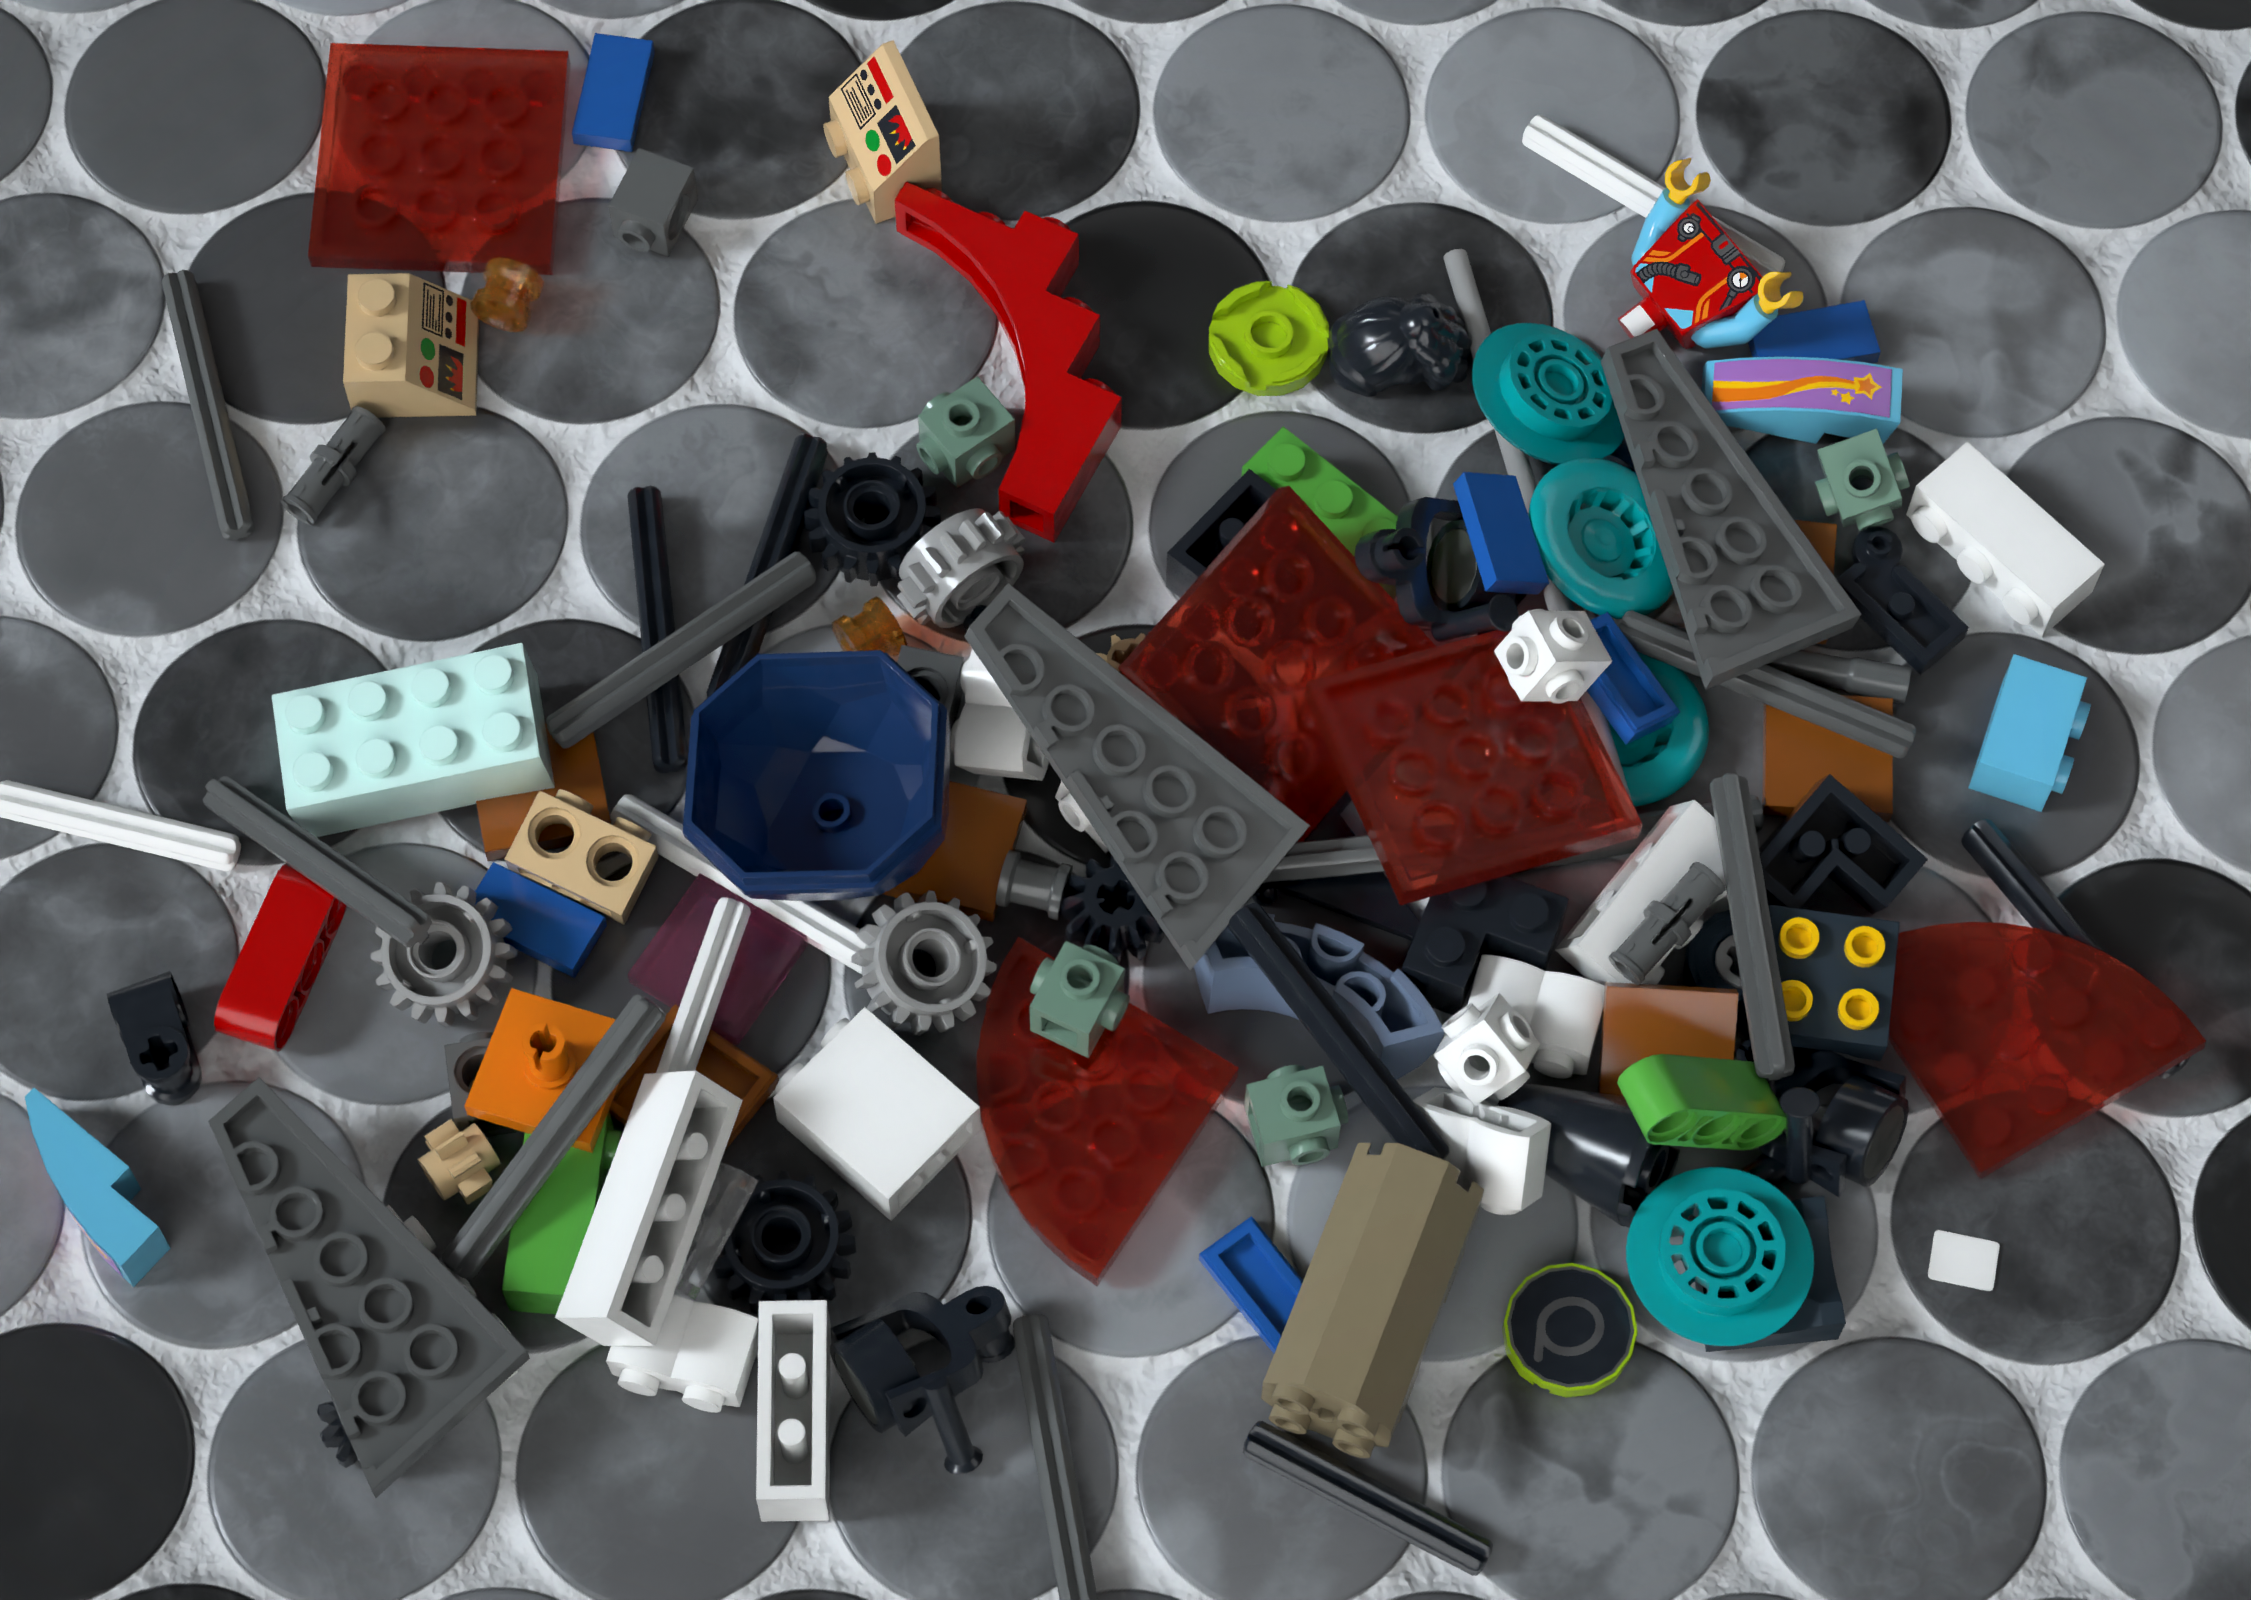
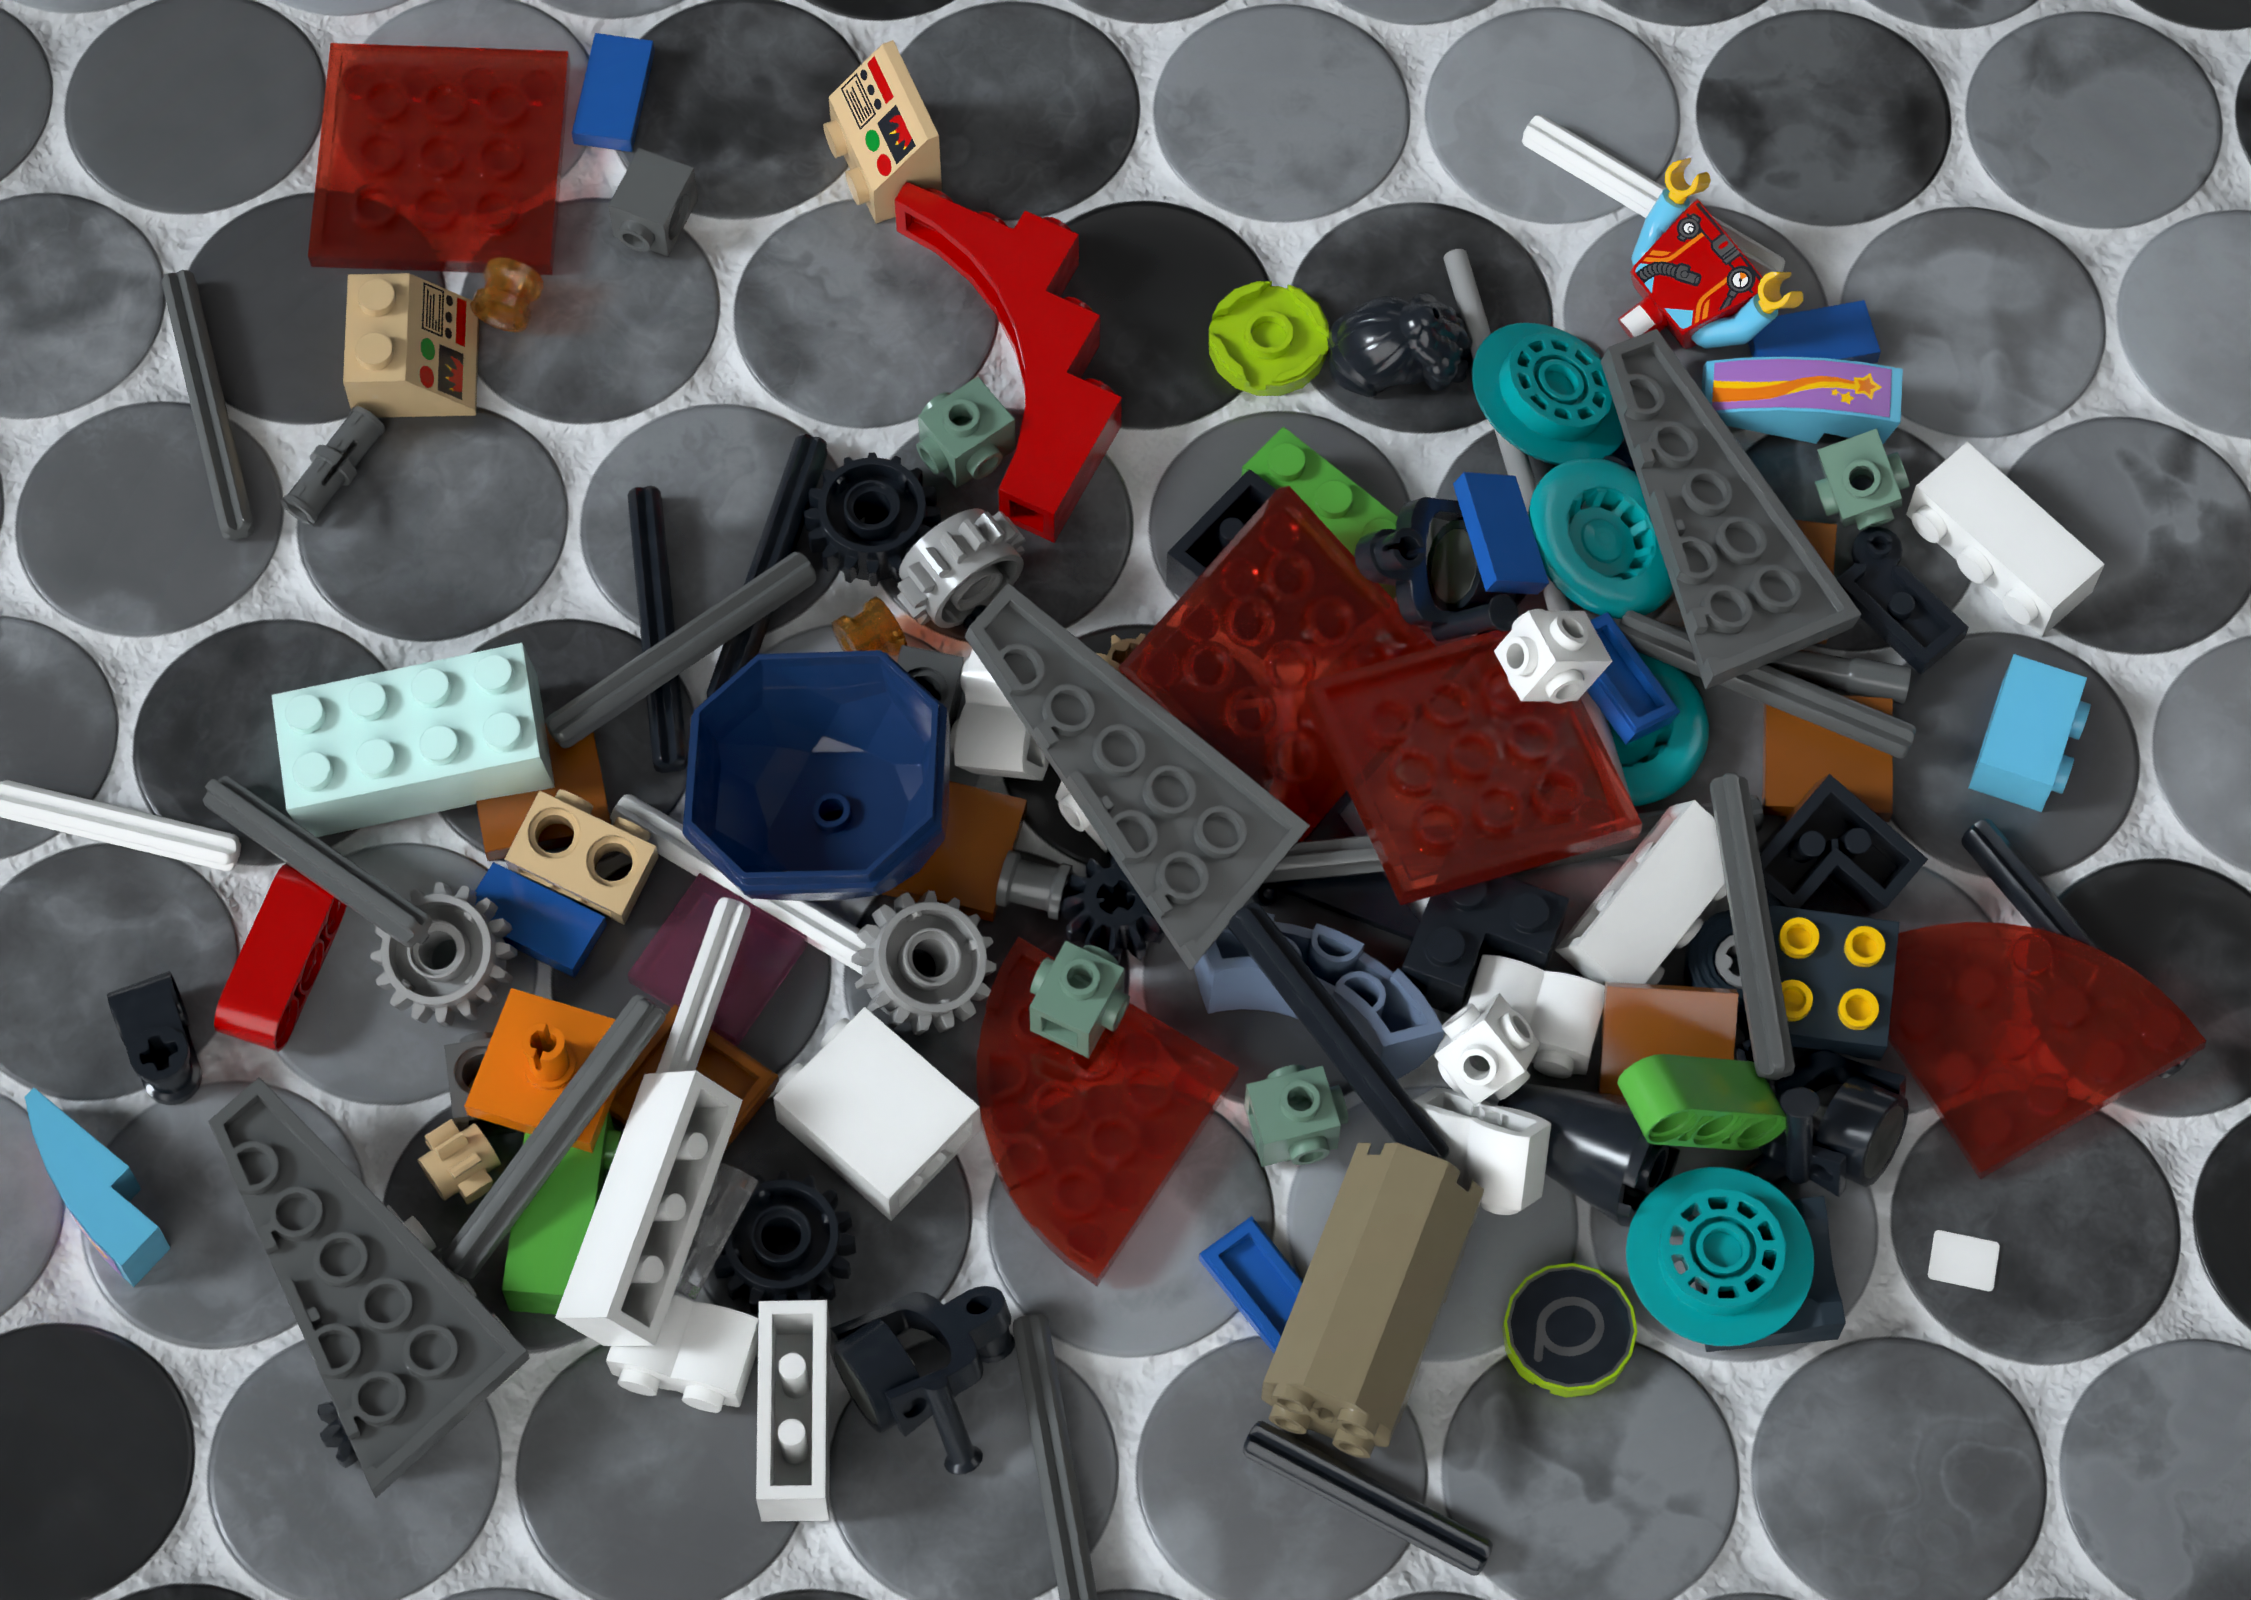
dark grey pin [1608,862,1726,985] -> none

